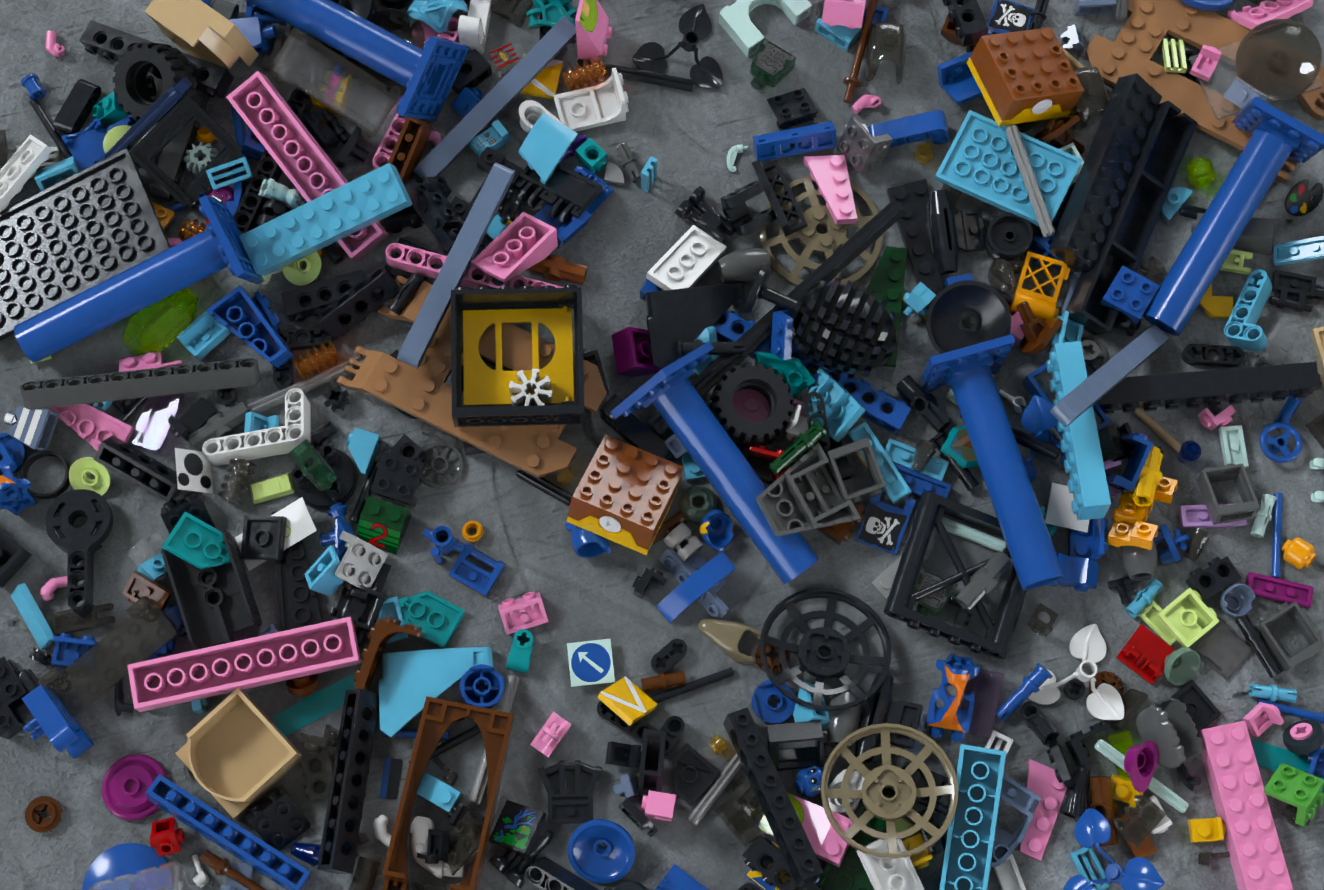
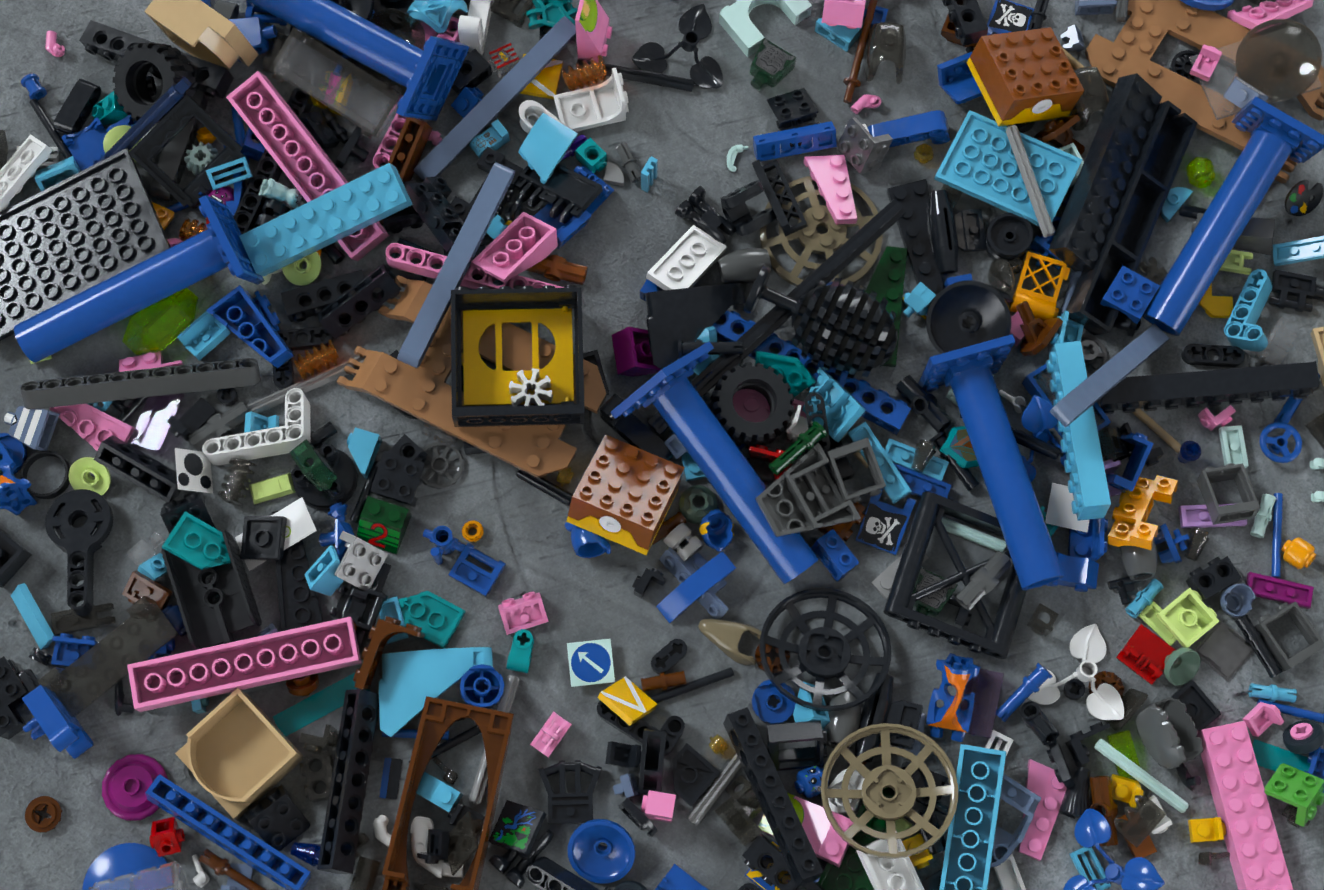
bright pink arm [40,576,67,601] -> none
black gear [323,385,350,412] -> none
black pin [388,273,423,315] -> none
blue bracket [771,310,793,360] -> none
magenta piece [1124,741,1159,792] -> none
yellow piece [1132,446,1163,507] -> none
yellowish green tile [1161,38,1187,73] -> none
none -> blue bracket [811,529,859,582]

